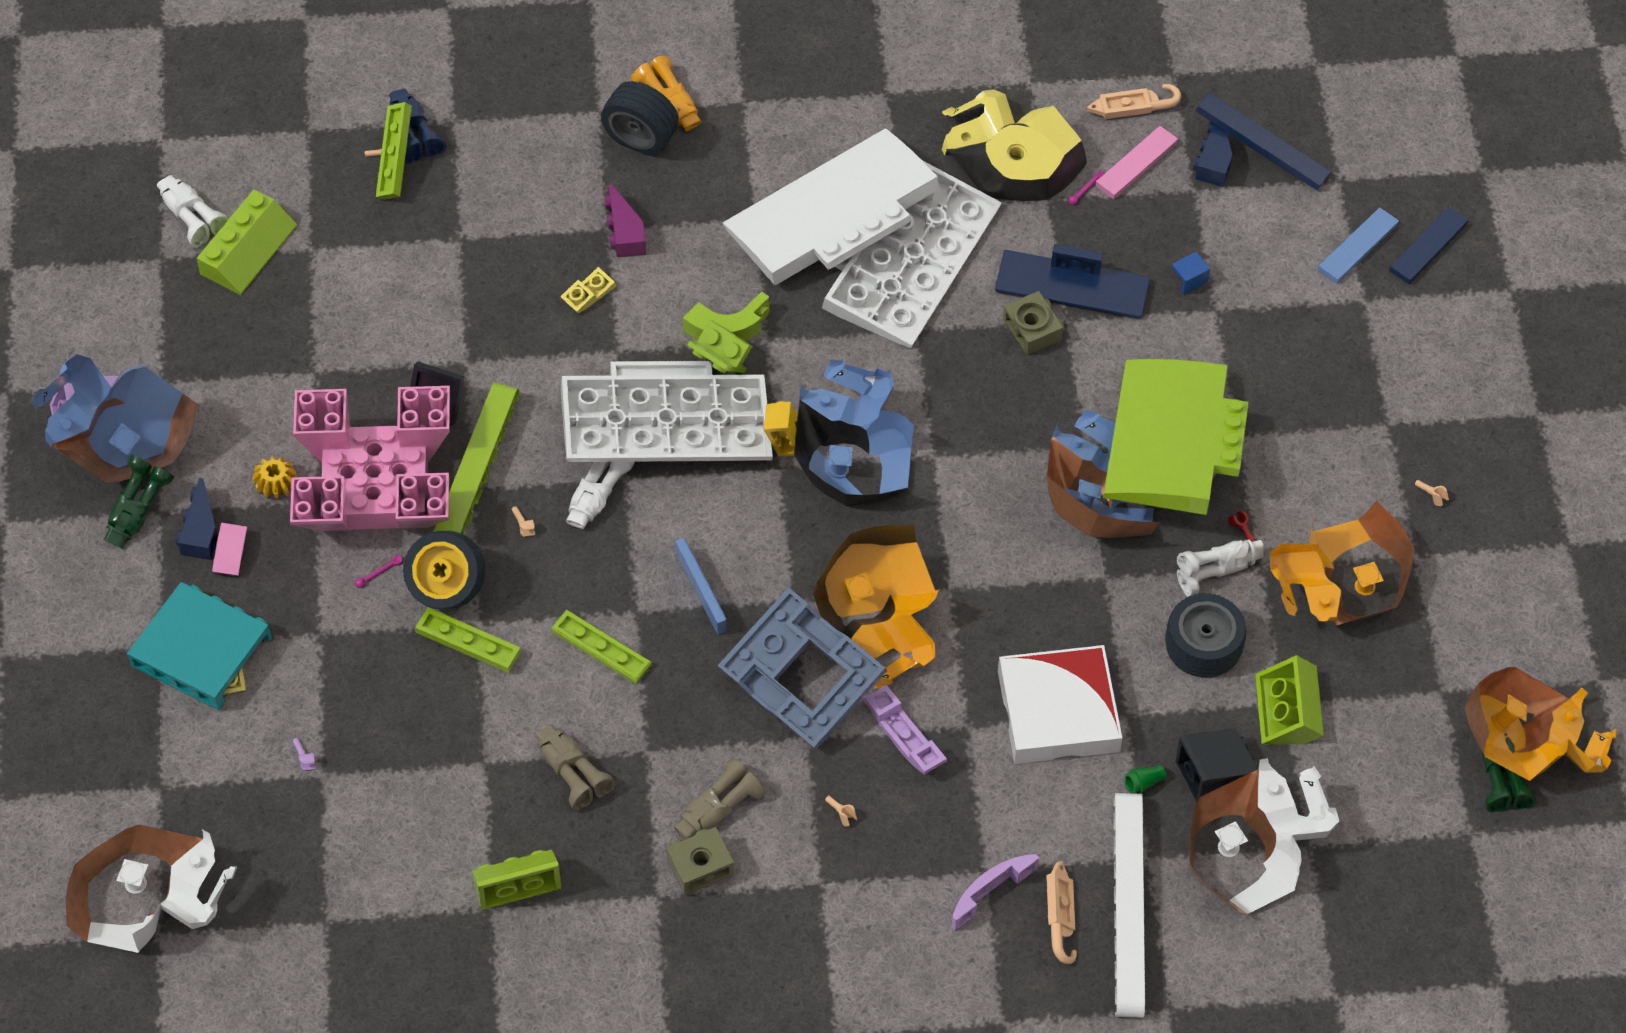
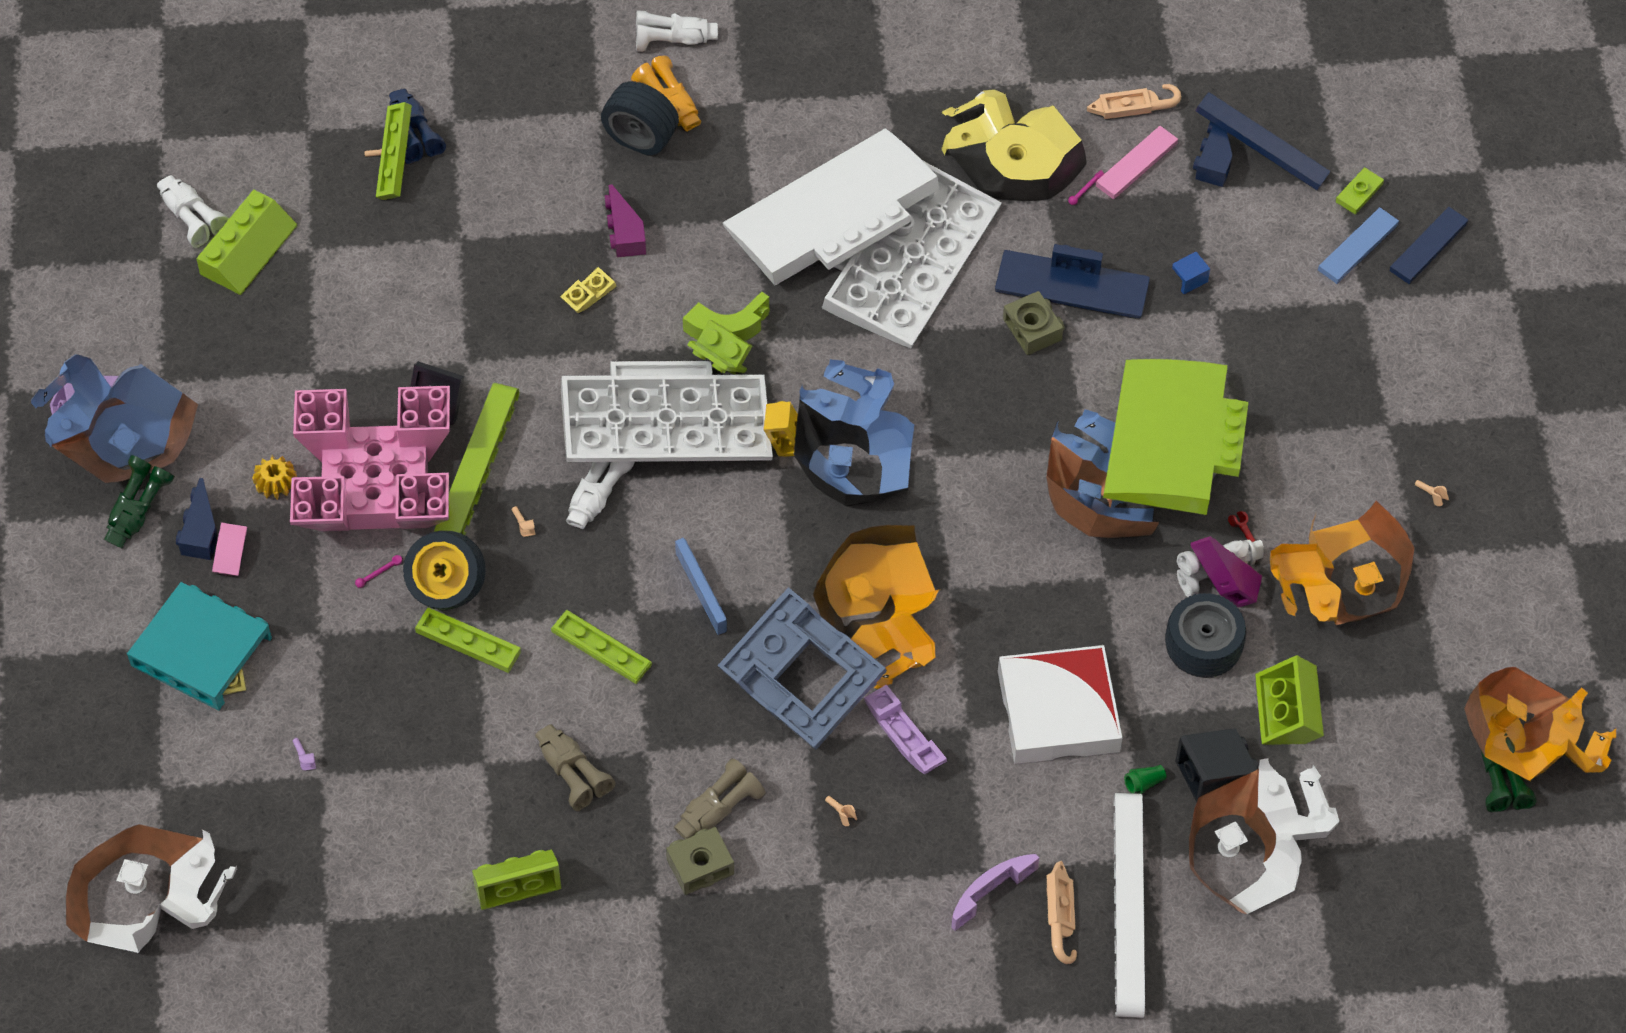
none -> white piece [636,11,718,52]
none -> magenta slope [1191,536,1262,607]
none -> lime plate [1335,167,1384,214]

